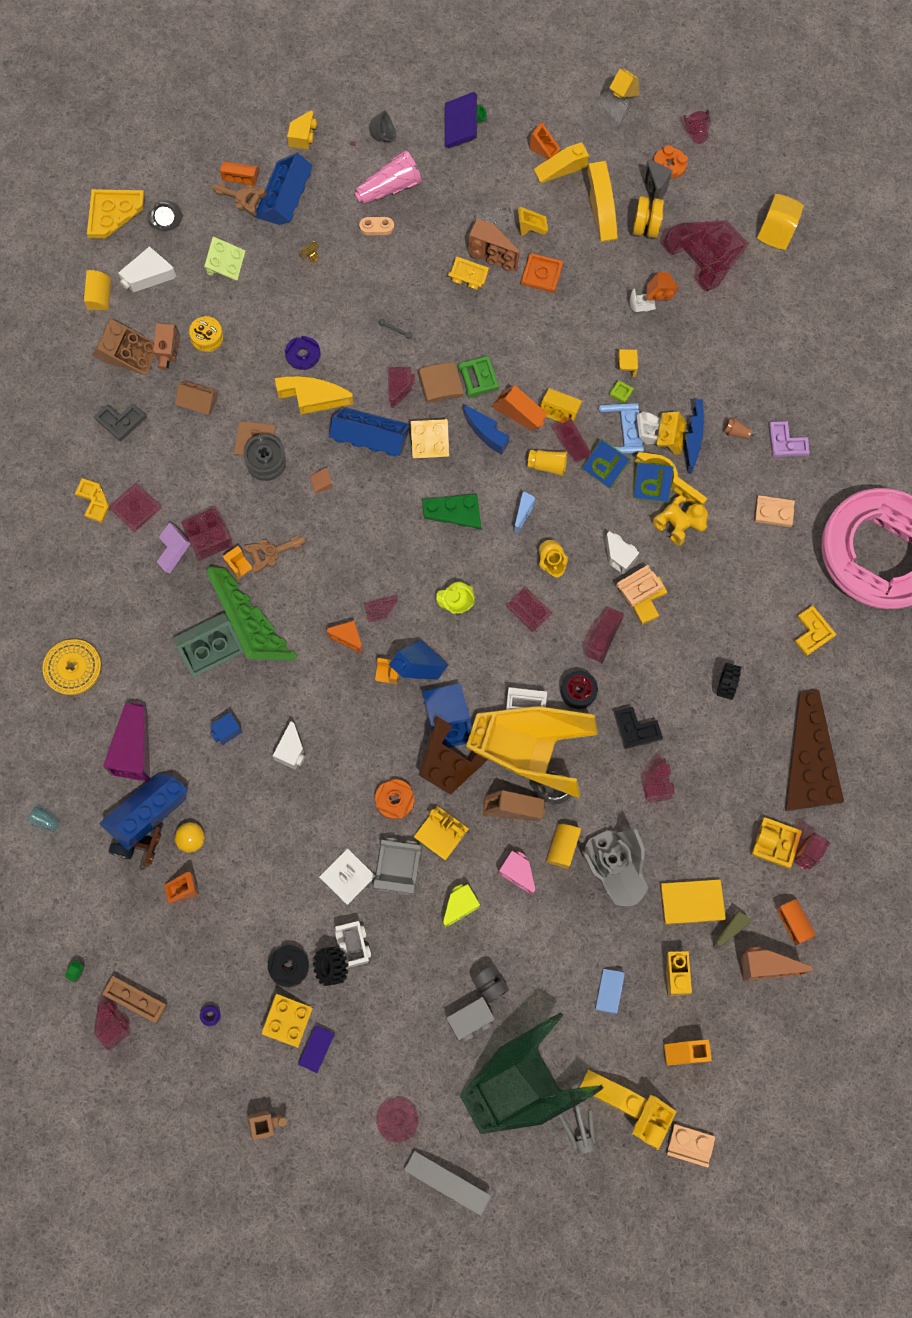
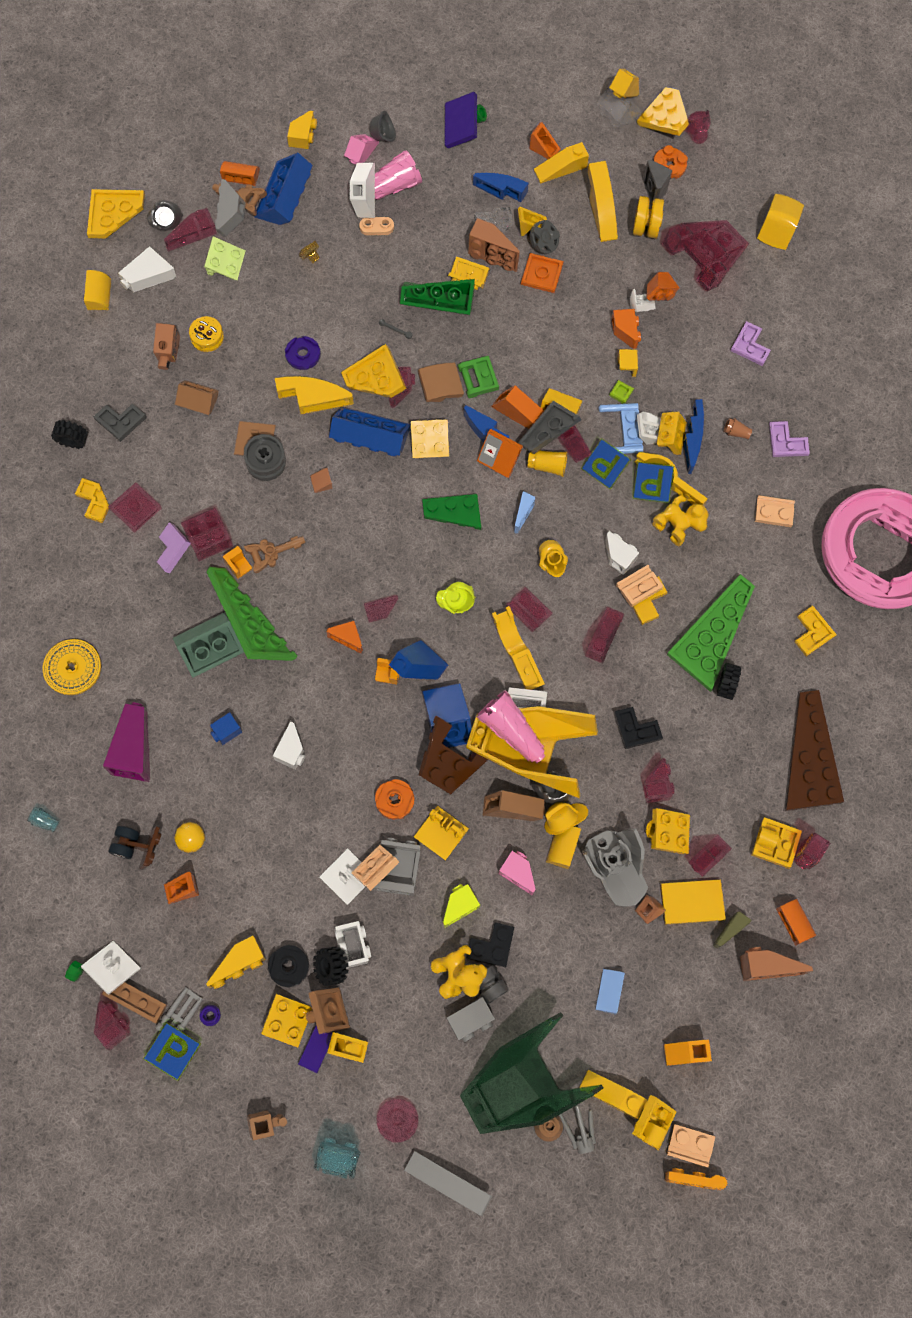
medium nougat slope [92,319,155,375] -> none
blue slope [99,773,188,850] -> none
wheel [560,671,598,709] -> none
yellow slope [666,951,692,996] -> none
none -> black tyre [51,420,88,449]
none -> white piece [81,941,140,995]
none -> blue piece [143,1022,201,1081]
none -> light grey piece [156,987,203,1044]
none -> clear pink slope [164,208,217,252]
none -> yellow slope [206,936,266,989]
none -> light grey slope [215,179,246,236]
none -> medium nougat tile [306,987,350,1034]
none -> clear light blue brick [313,1137,361,1179]
none -> yellow slope [327,1032,368,1063]
none -> yellow plate [341,344,407,398]
none -> bright pink slope [344,134,379,164]
none -> white slope [350,163,375,218]
none -> light nougat plate [351,845,399,891]
none -> green wedge [400,279,475,315]
none -> yellow animal [431,945,487,999]
none -> black plate [466,923,515,968]
none -> blue slope [473,173,529,202]
none -> bright pink cone [476,690,545,763]
none -> orange tile [477,429,523,478]
none -> yellow piece [492,606,545,690]
none -> dark grey wing [518,401,581,454]
none -> dark grey wheel [530,220,560,254]
none -> medium nougat cone [534,1111,563,1141]
none -> yellow piece [544,802,589,835]
none -> orange slope [612,309,641,349]
none -> nougat slope [635,895,666,924]
none -> yellow plate [637,87,689,136]
none -> yellow plate [646,808,690,854]
none -> light orange hinge [665,1168,728,1190]
none -> bright green wing [667,574,755,692]
none -> clear pink slope [689,835,732,877]
none -> lavender tile [731,321,771,366]

